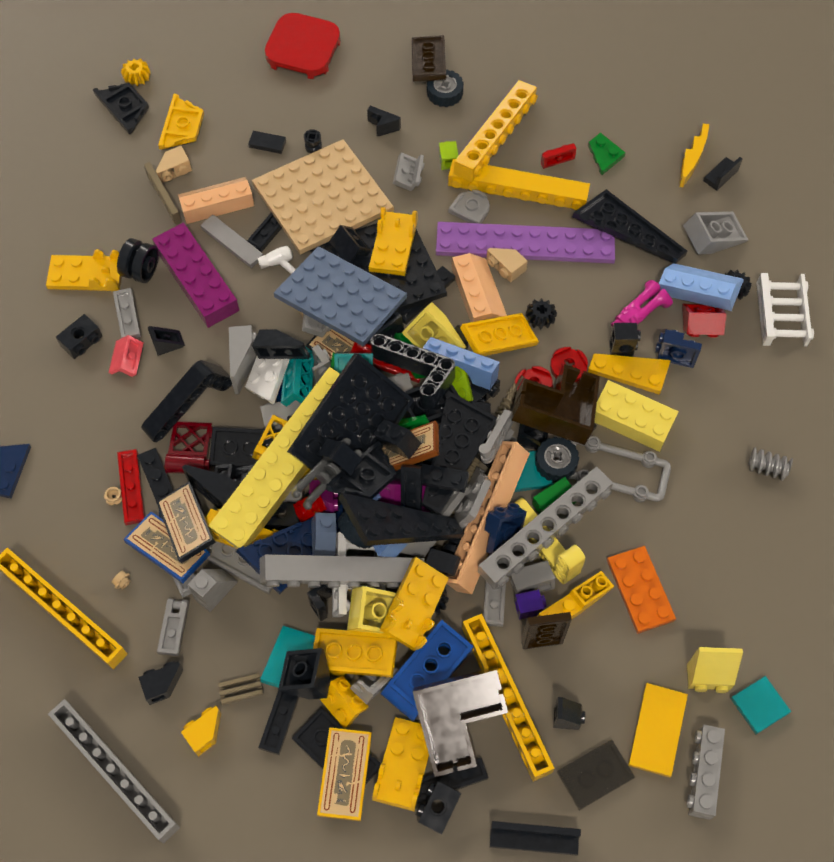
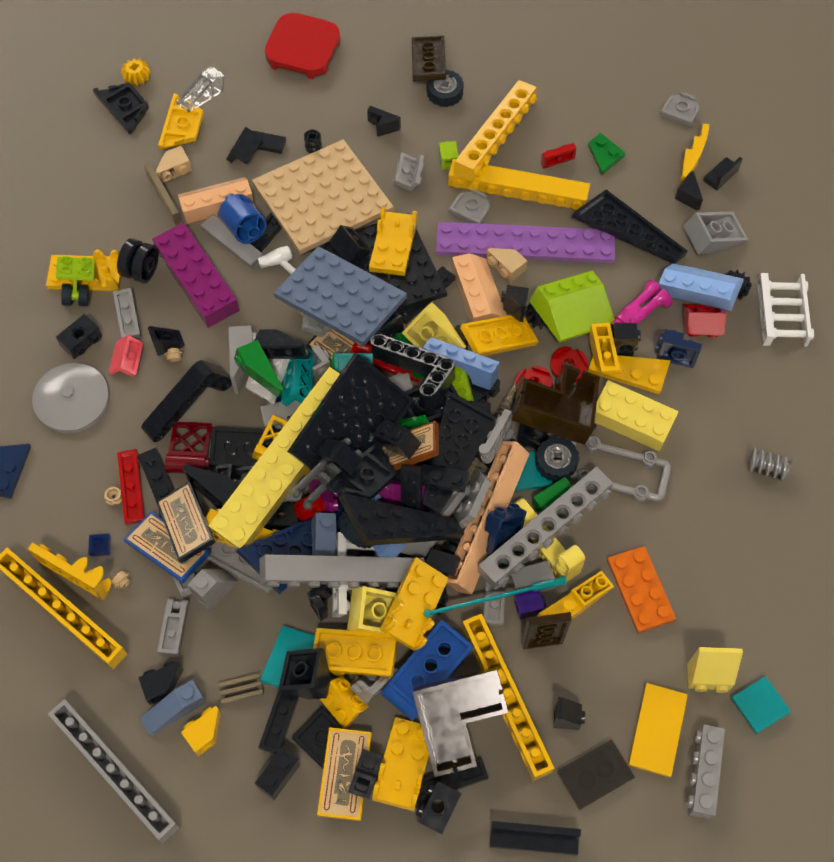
none -> yellow hinge [28,542,112,601]
none -> light grey dish [32,363,110,434]
none -> lime plate [56,256,95,306]
none -> clear blue plate [88,534,111,556]
none -> sand blue slope [140,679,206,736]
none -> tan plate [164,348,183,362]
none -> clear slope [176,67,224,112]
none -> blue cylinder [217,194,267,244]
none -> black panel [226,127,263,164]
none -> green slope [234,340,284,397]
none -> black brick [255,747,300,800]
none -> black slope [348,749,383,799]
none -> teal piece [423,575,566,618]
none -> black slope [501,285,529,322]
none -> lime slope [529,270,615,343]
none -> yellow slope [588,323,620,373]
none -> light grey tile [660,92,700,128]
none -> black slope [675,171,703,211]

